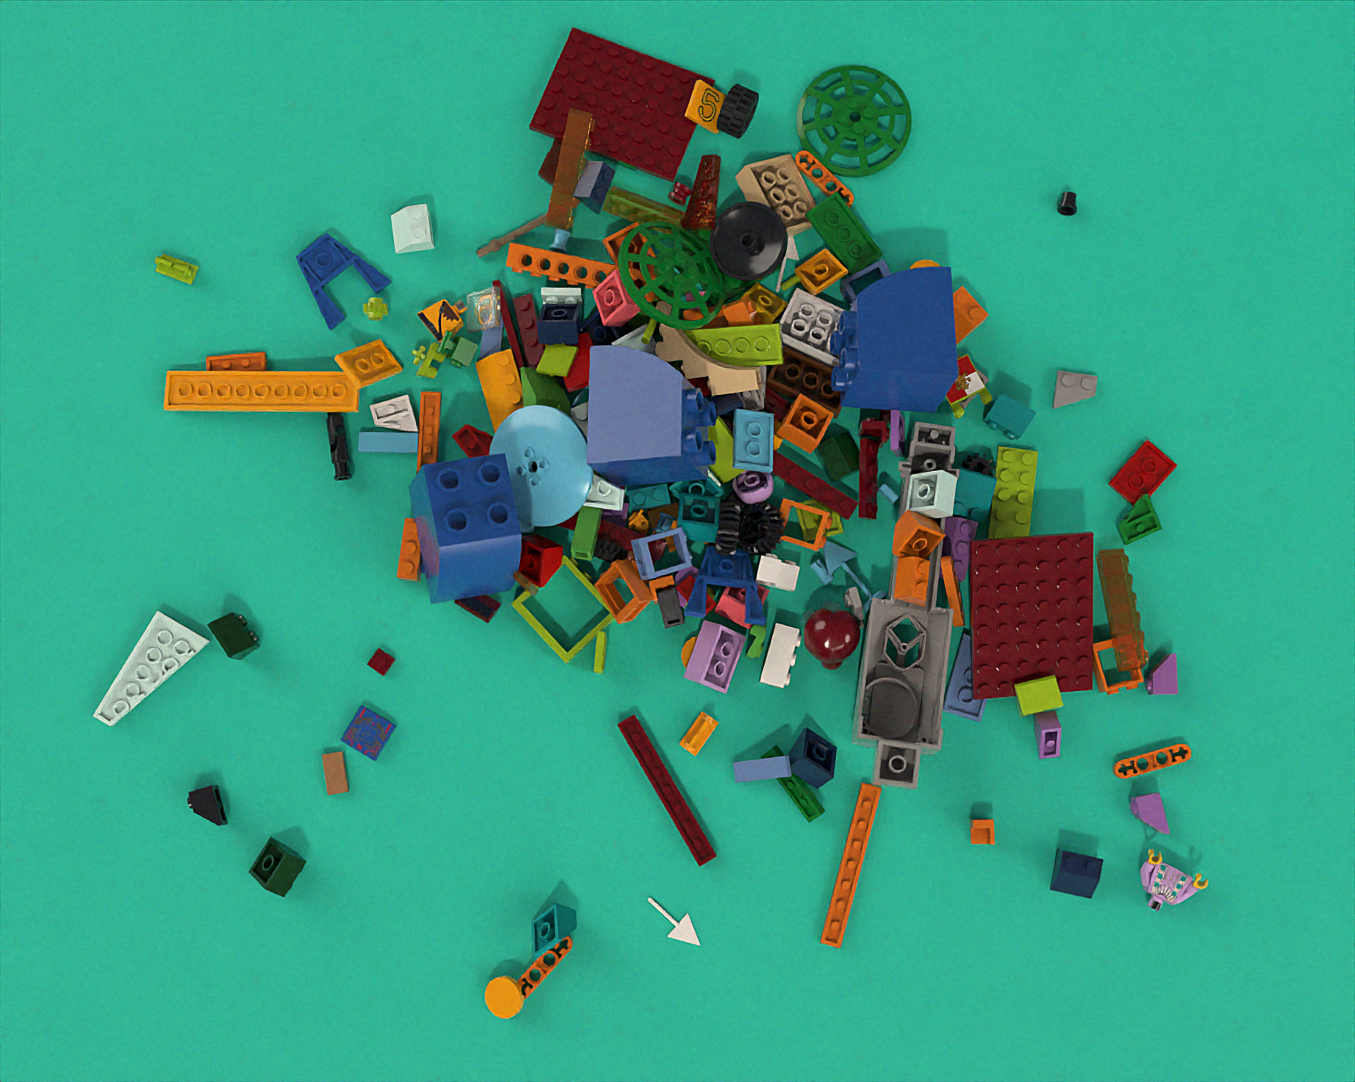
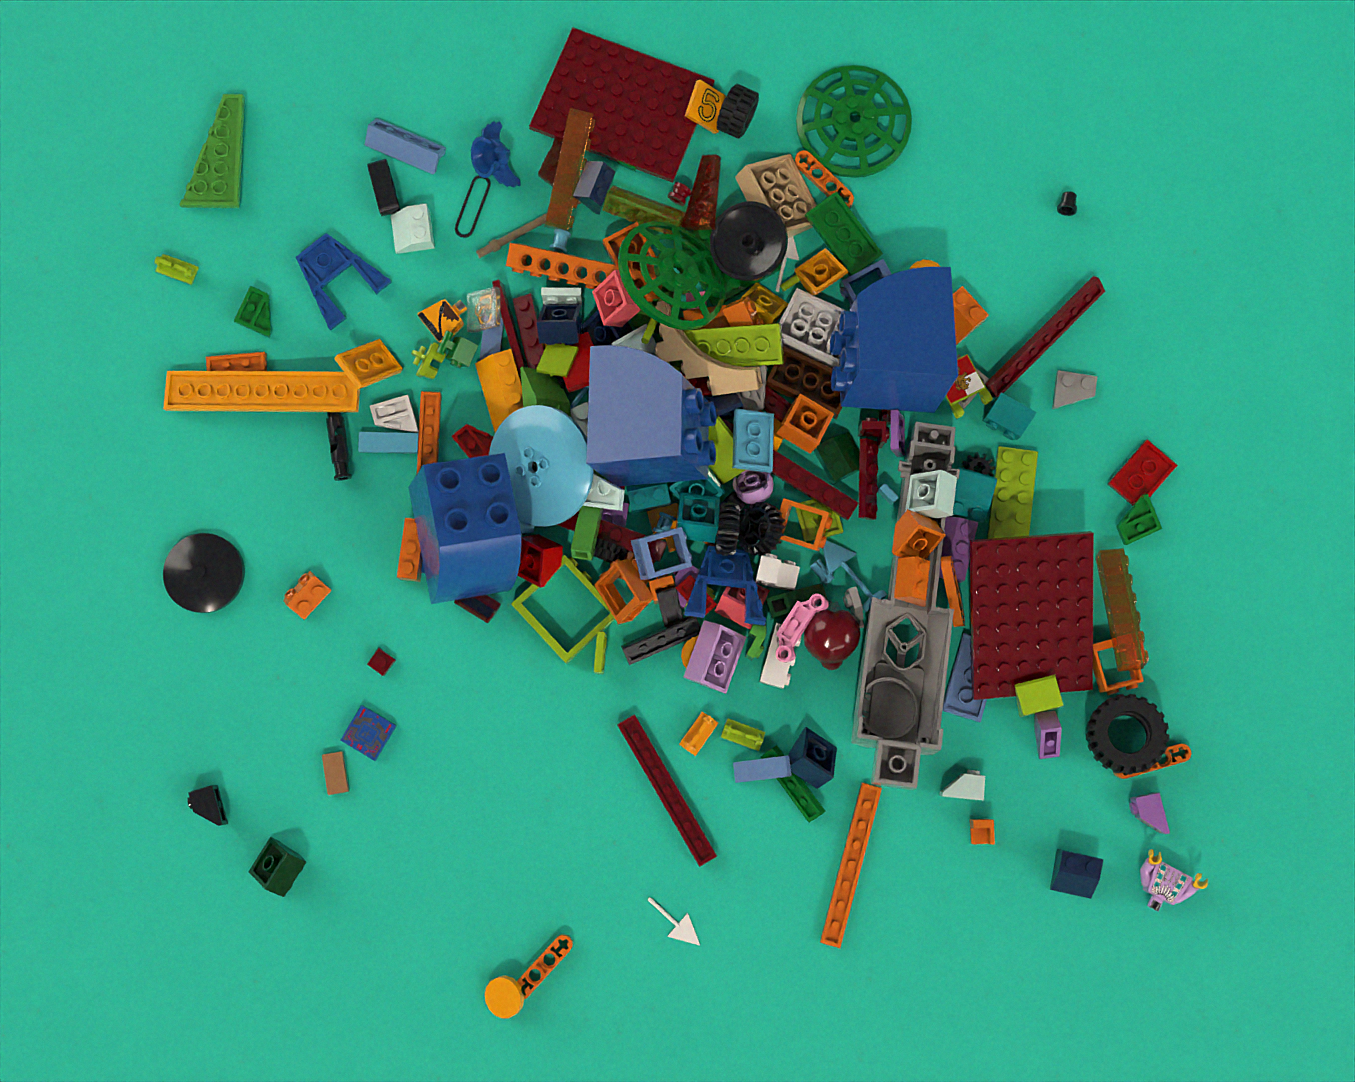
light aqua wing [93,611,211,726] -> none
dark green slope [207,612,260,660] -> none
lime gear [363,298,388,321] -> none
clear orange tile [513,571,539,596] -> none
teal slope [531,903,577,959] -> none
light orange hinge [629,510,650,534] -> none
medium lavender slope [1145,653,1178,695] -> none
none -> black dish [163,533,245,613]
none -> bright green wing [179,94,245,208]
none -> green wing [234,286,271,338]
none -> orange bracket [283,571,331,620]
none -> medium blue panel [365,118,446,174]
none -> black beam [367,159,400,217]
none -> black piece [455,176,490,238]
none -> blue helmet [471,121,520,188]
none -> black tile [621,616,701,665]
none -> lime hinge [721,718,765,751]
none -> dark green slope [765,583,828,620]
none -> bright pink plate [776,594,829,663]
none -> light aqua slope [939,770,985,801]
none -> dark red plate [985,276,1105,398]
none -> black tyre [1086,694,1169,775]

